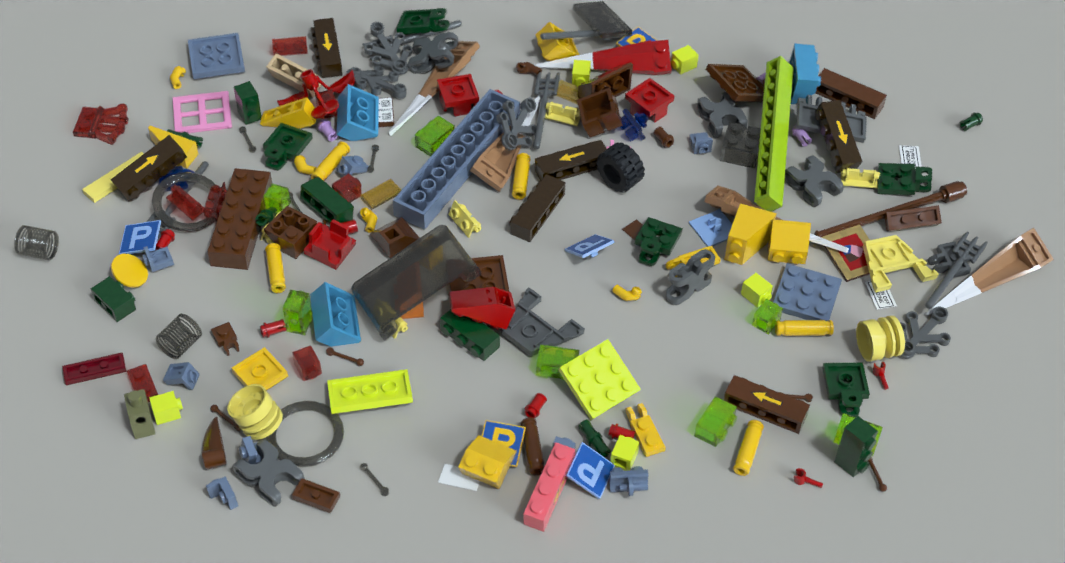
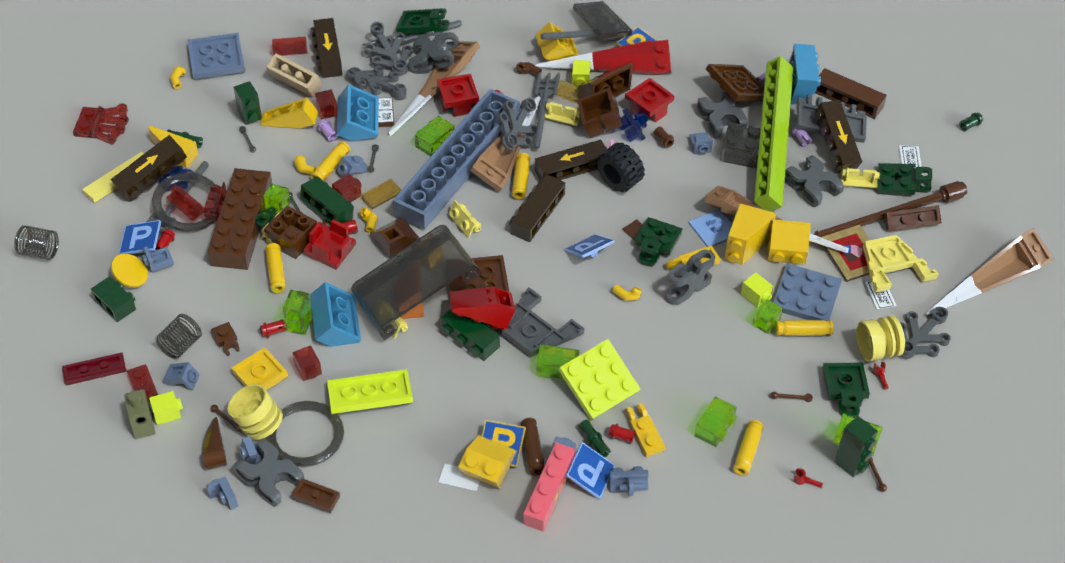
bright pink window [173,91,232,133] -> none
dark green plate [263,123,313,171] -> none
red plant [277,69,355,119] -> none
reddish brown hinge [326,347,364,366] -> none
clear smoke hinge [360,463,389,496] -> none
red pin [524,393,547,418] -> none
neon yellow brick [610,435,639,471] -> none
neon yellow brick [671,45,699,74] -> none
reddish brown brick [723,375,810,434] -> none
dark grey piece [925,232,988,309] -> none
dark grey hinge [928,241,971,277] -> none

